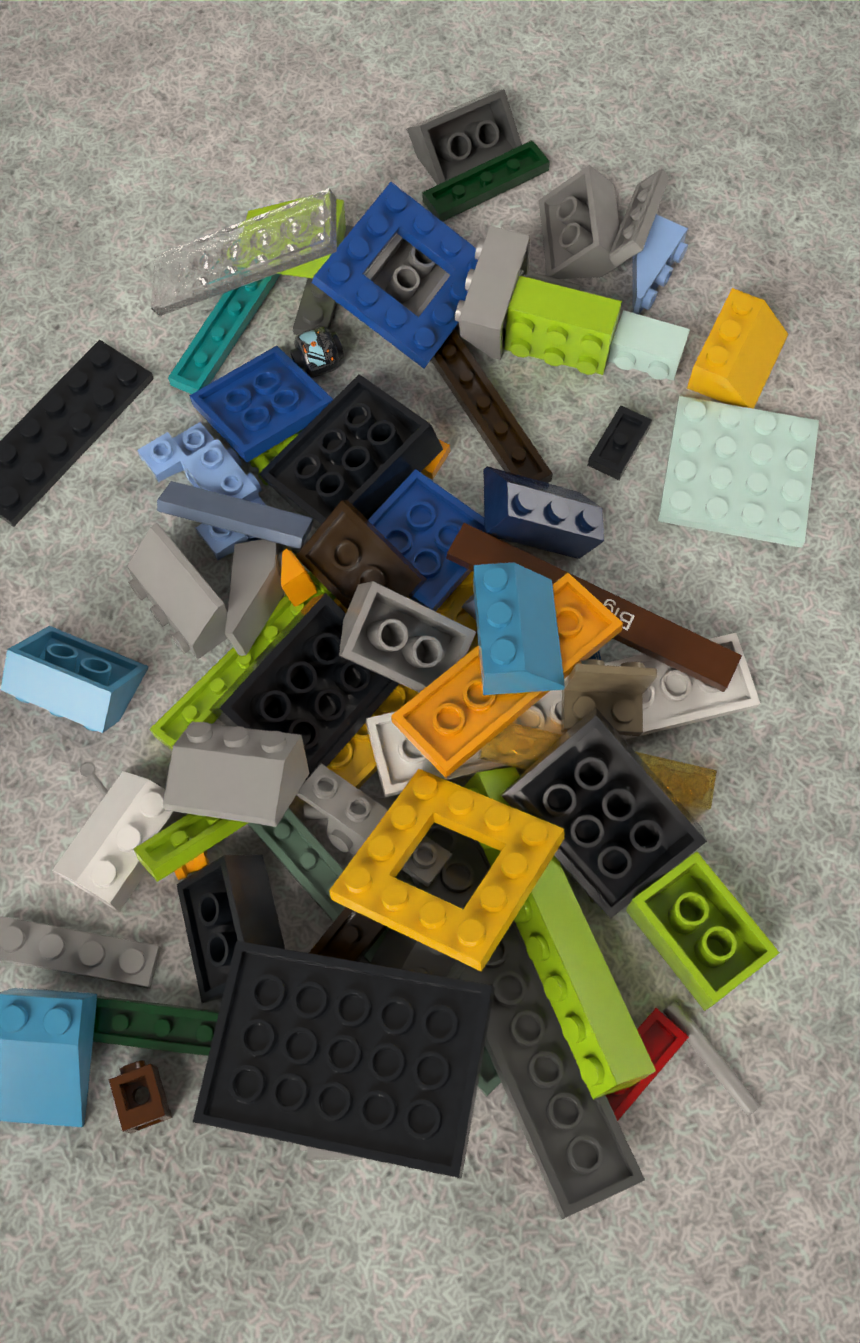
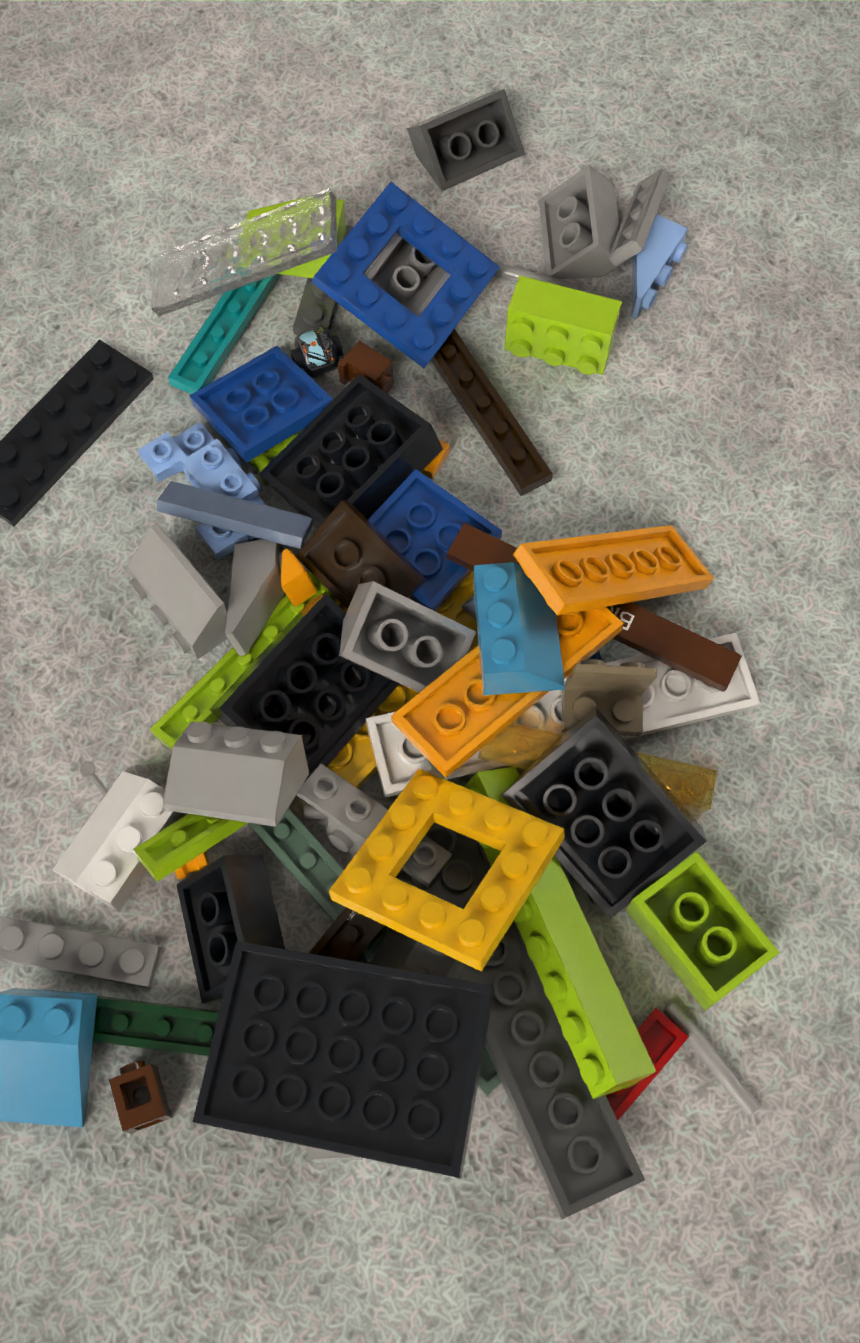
dark azure slope [0,626,149,733] -> none
dark green plate [422,140,550,222] -> none
light grey slope [455,225,530,360] -> none
dark blue slope [483,466,604,559] -> none
black plate [587,405,652,480] -> none
light aqua brick [608,310,690,381] -> none
light aqua plate [658,396,819,548] -> none
yellow slope [687,288,788,409] -> none
none -> reddish brown brick [338,340,394,394]
none -> light orange plate [513,525,714,615]

